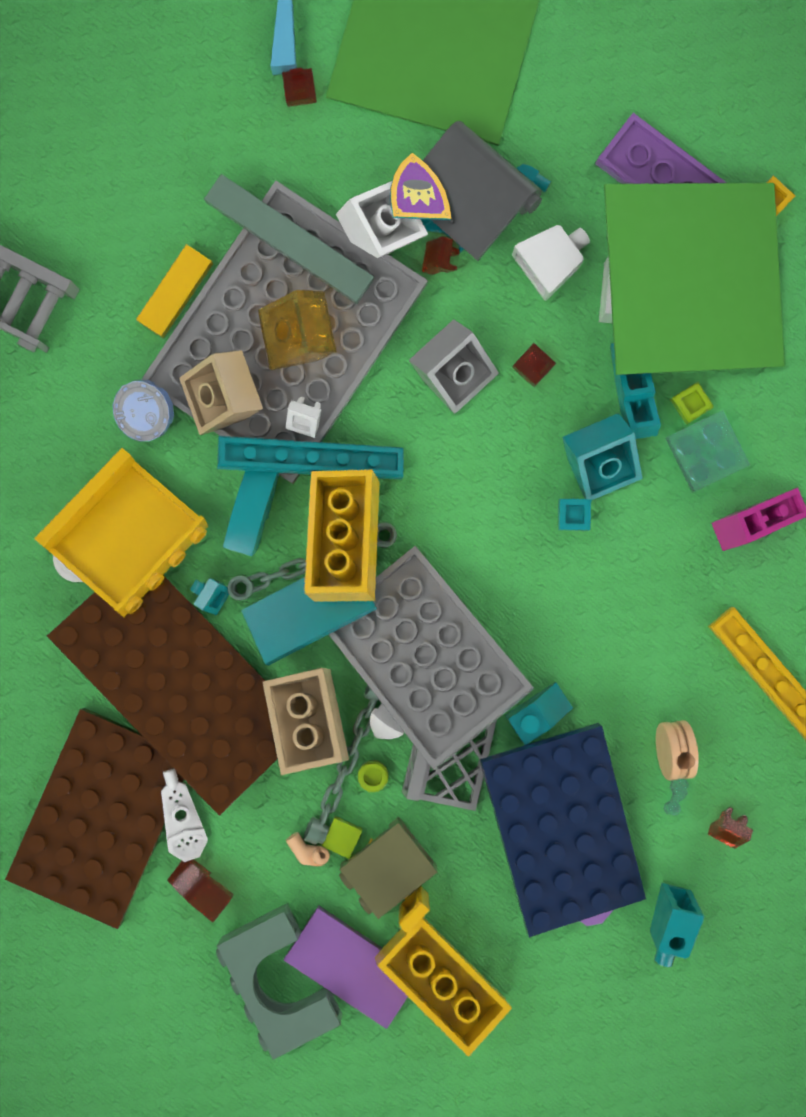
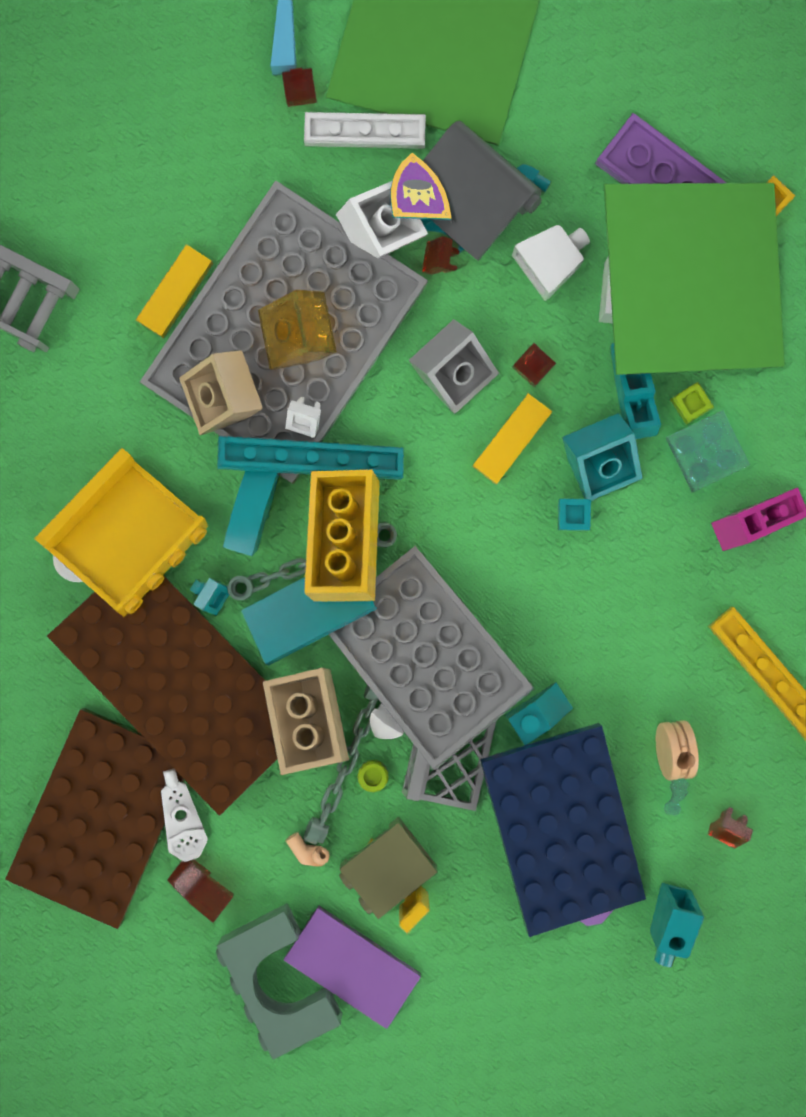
tile [113,380,174,441] -> none
sand green tile [204,174,374,304] -> none
lime tile [322,816,363,859] -> none
yellow brick [375,917,512,1057] -> none
none -> white tile [304,112,426,149]
none -> yellow tile [472,393,553,485]

